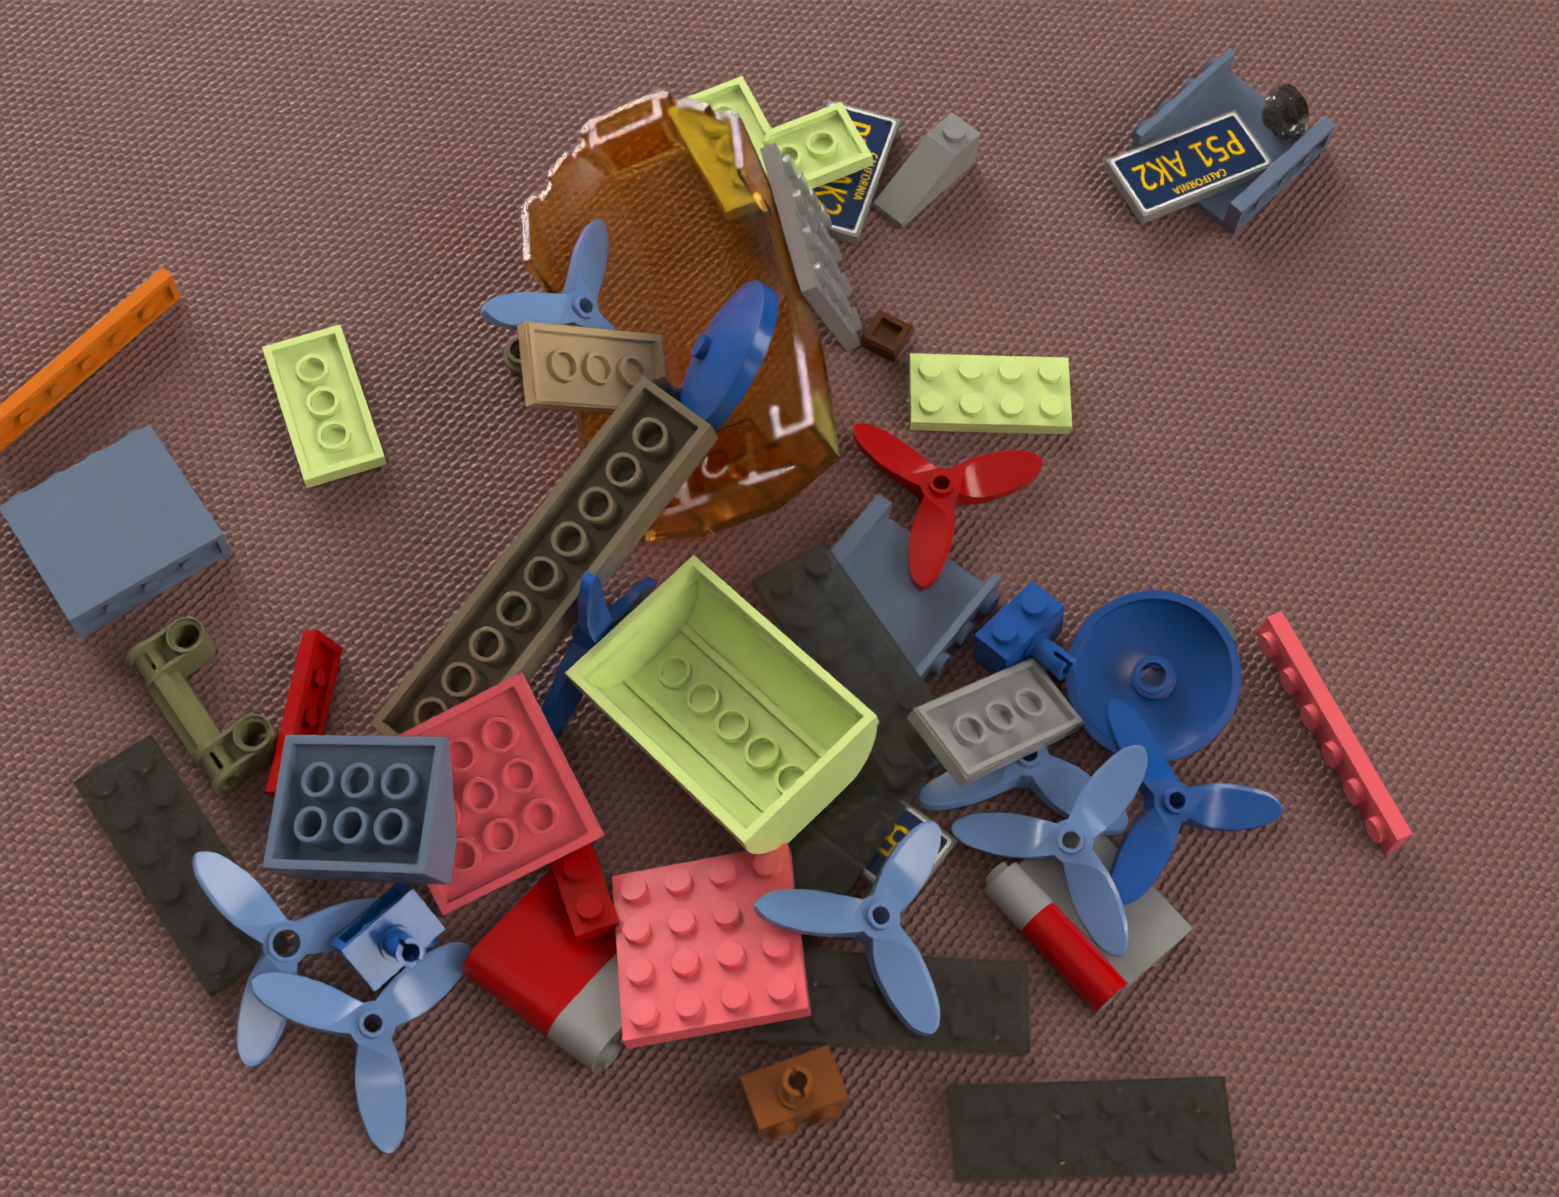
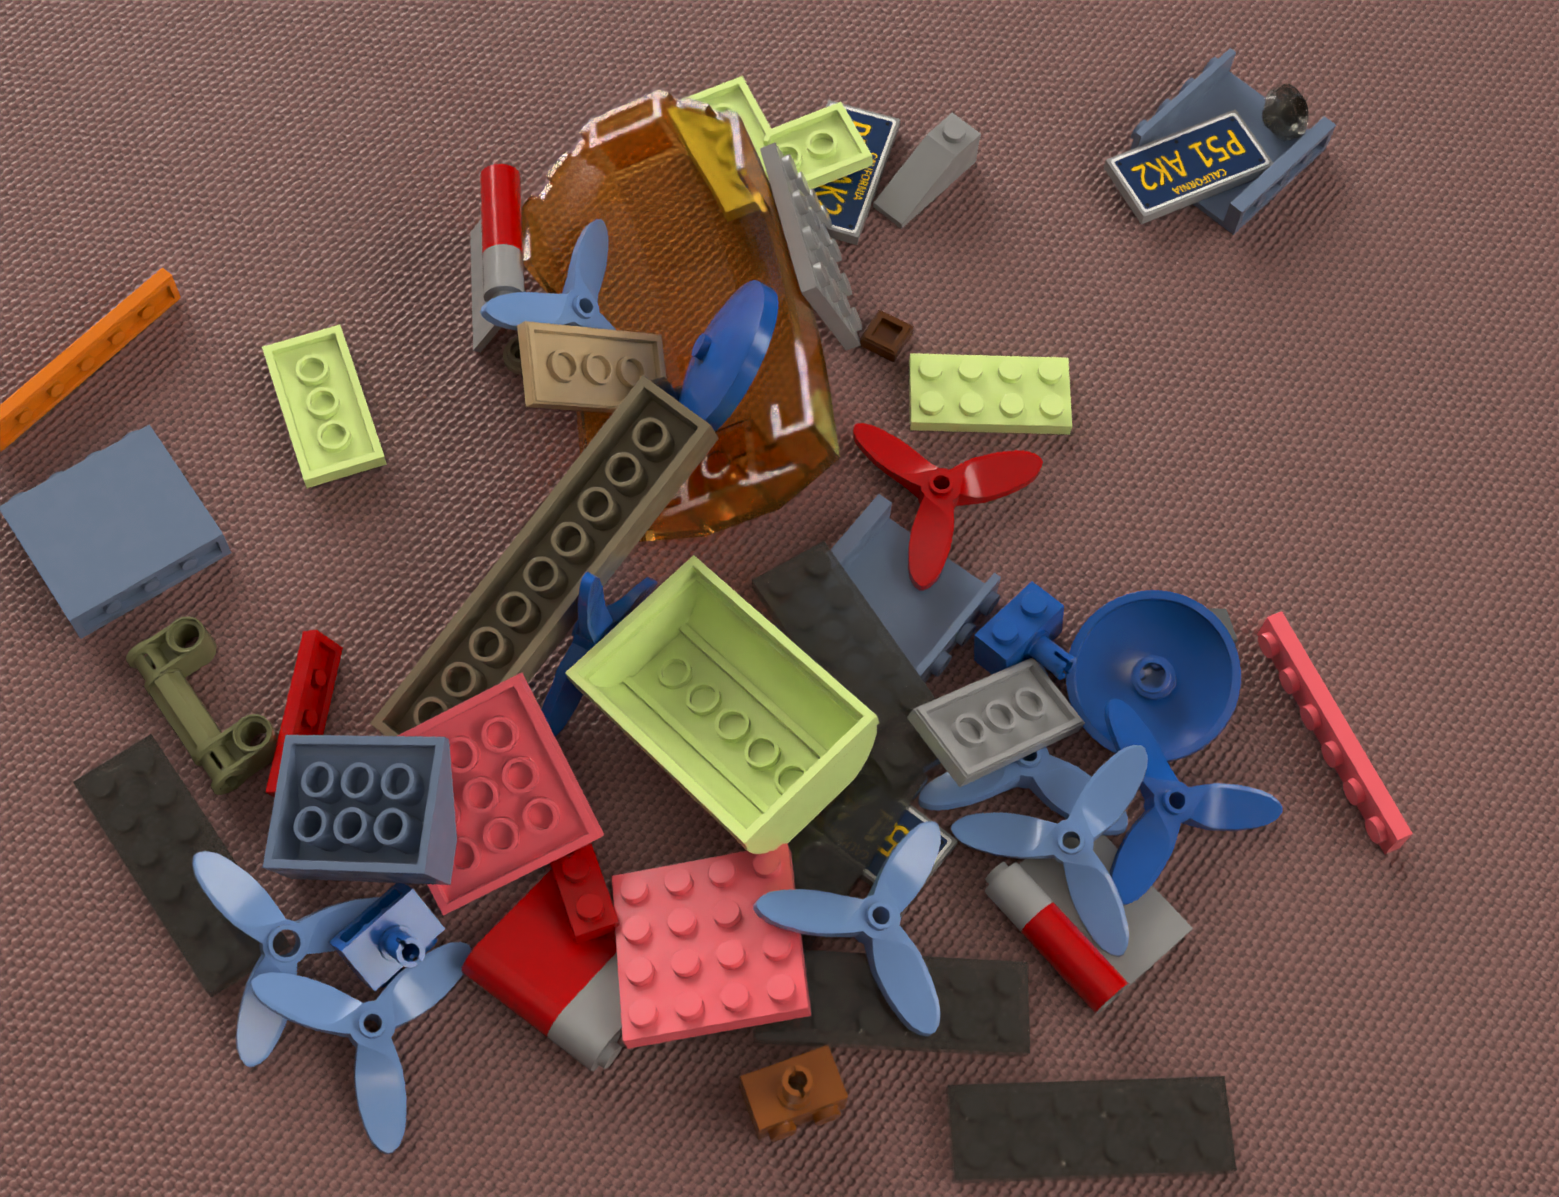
none -> door [470,164,525,352]

